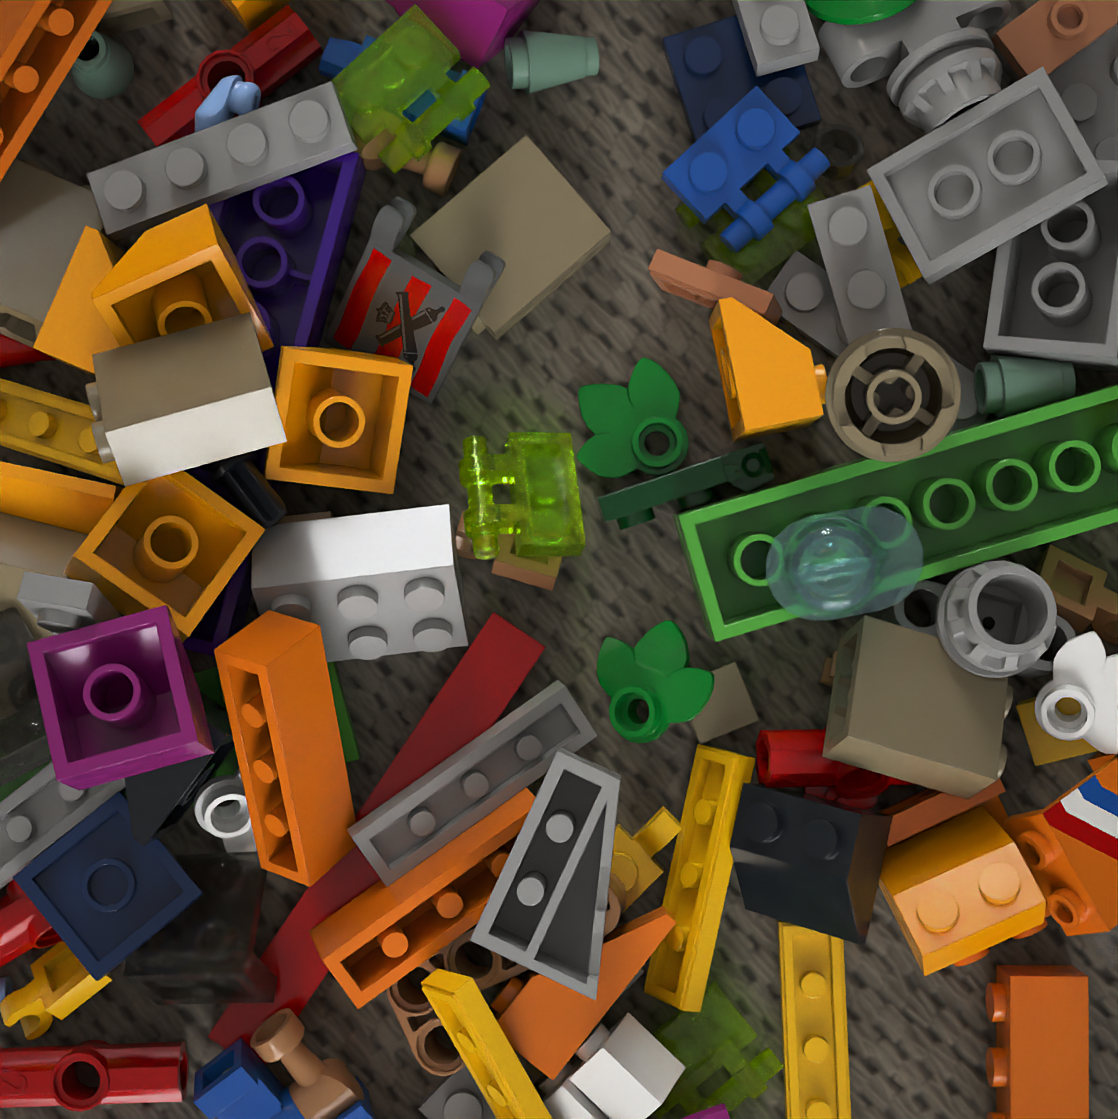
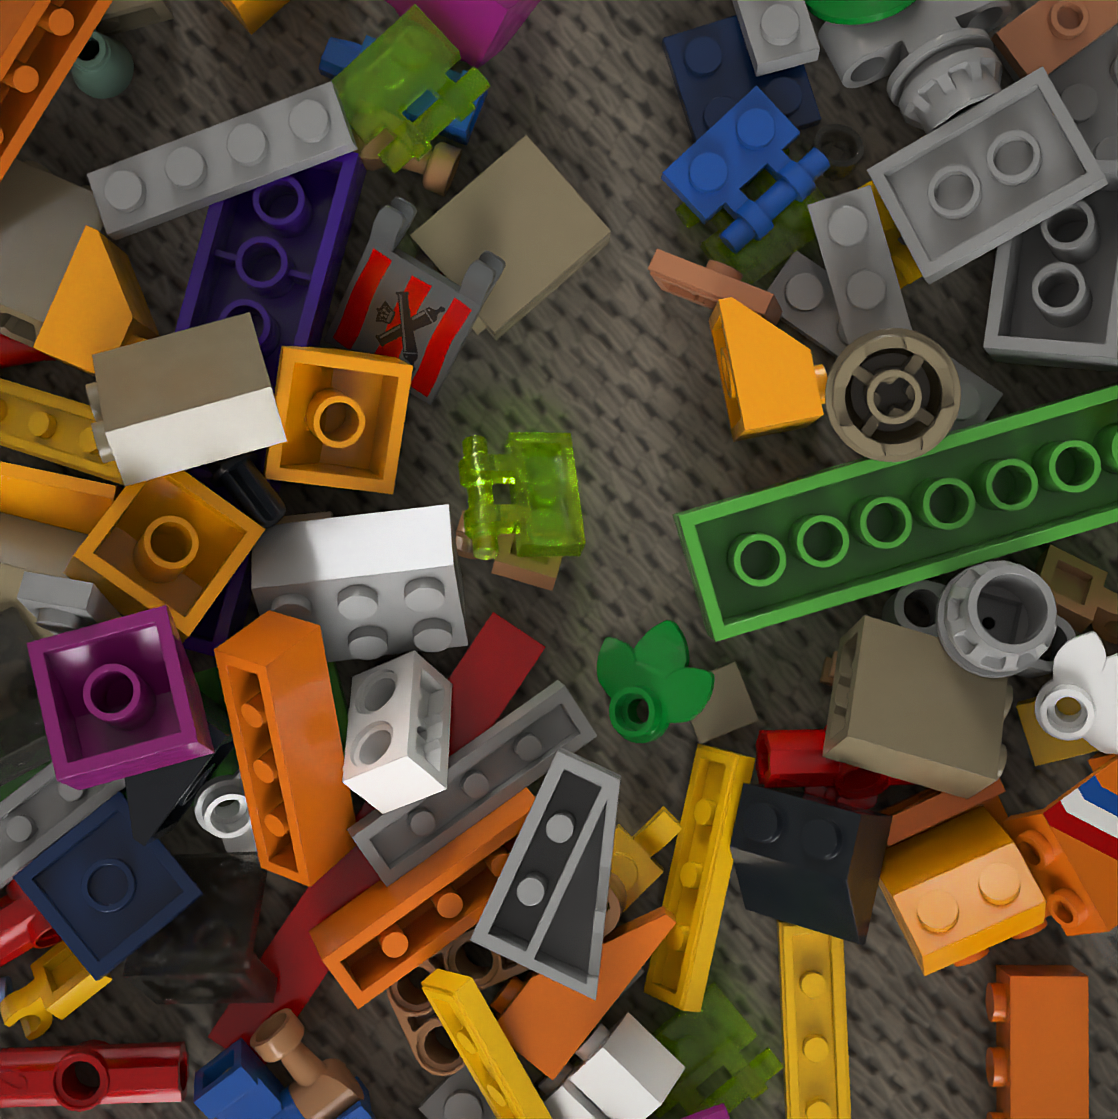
light orange slope [91,204,274,352] -> none
red piece [137,4,323,147] -> none
light blue arm [195,75,261,132] -> none
sand green cone [504,30,599,95] -> none
green plate [576,357,689,478] -> none
dark green hinge [594,442,775,530] -> none
clear light blue piece [766,507,923,620] -> none
sand green cone [974,355,1076,419] -> none
none -> white brick [342,650,452,814]

